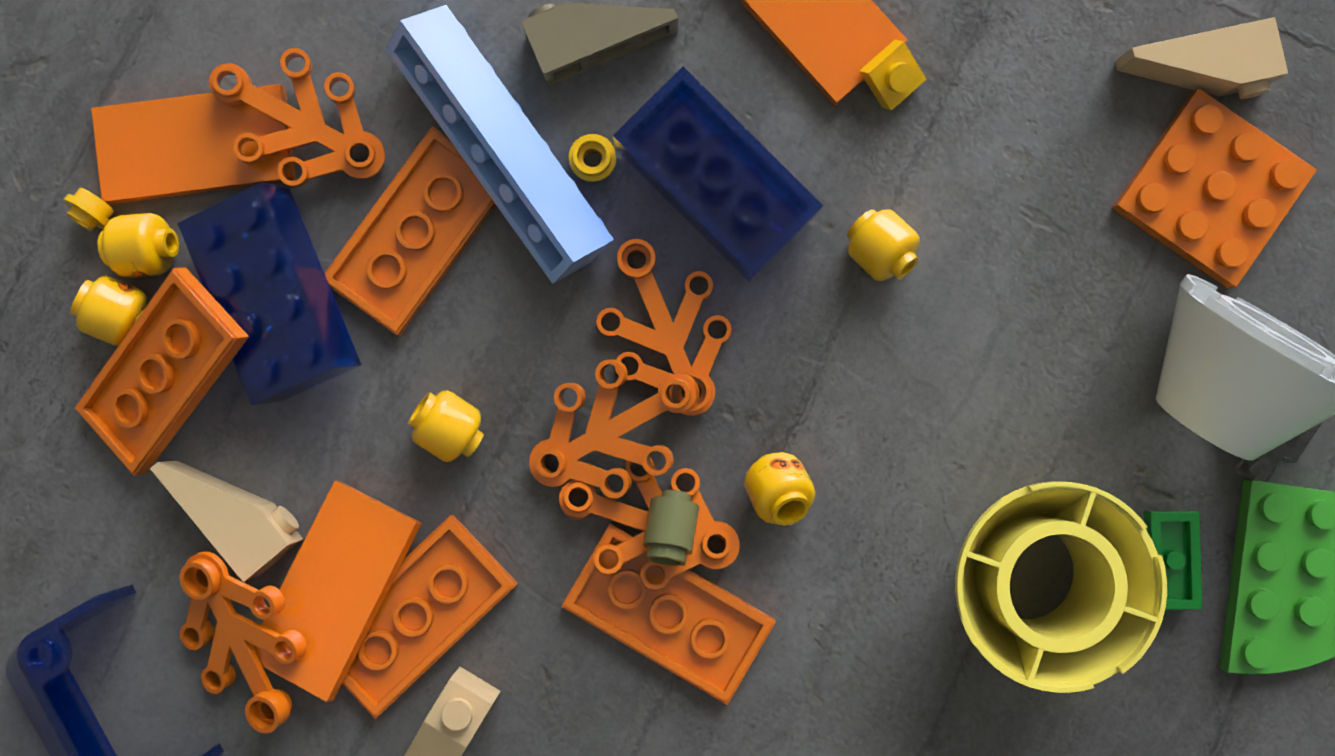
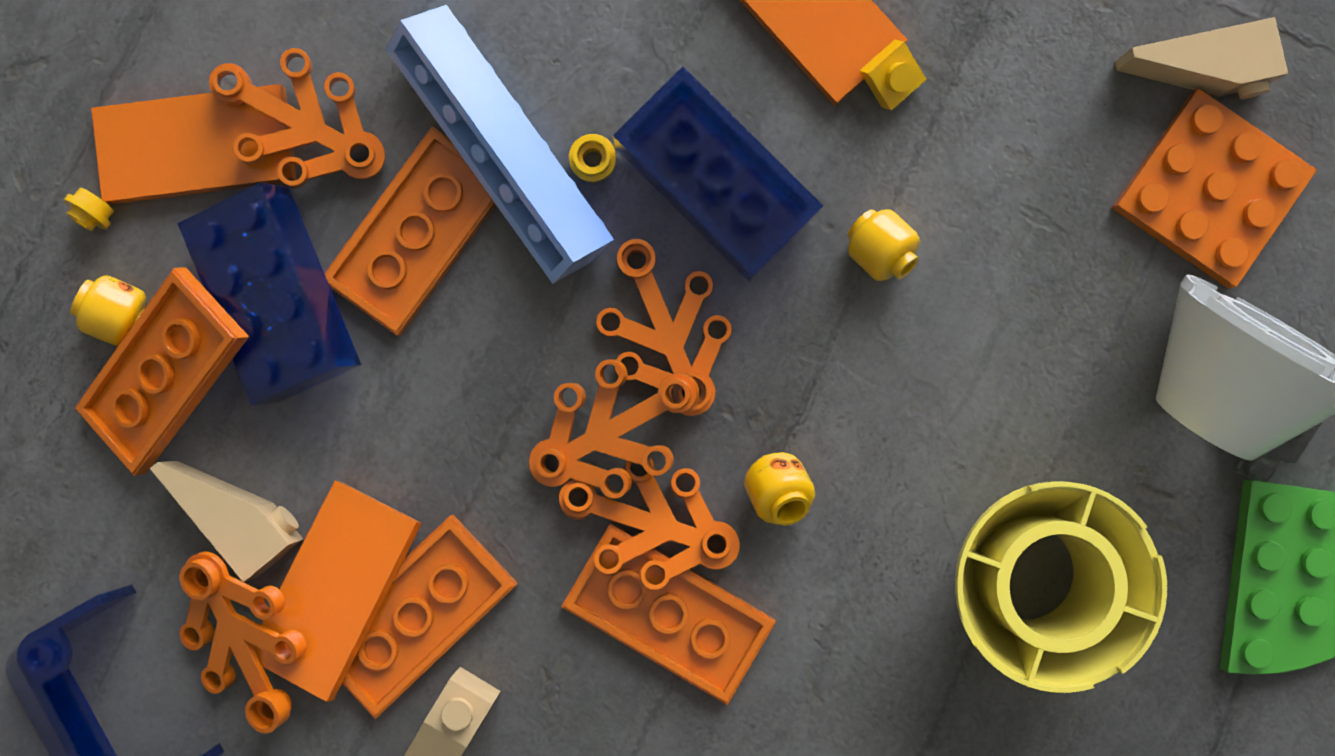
yellow head [97,213,179,278] -> none
yellow head [408,390,484,462] -> none
dark tan slope [521,2,678,87] -> none
olive brick [643,490,699,566] -> none
green plate [1143,510,1202,610] -> none

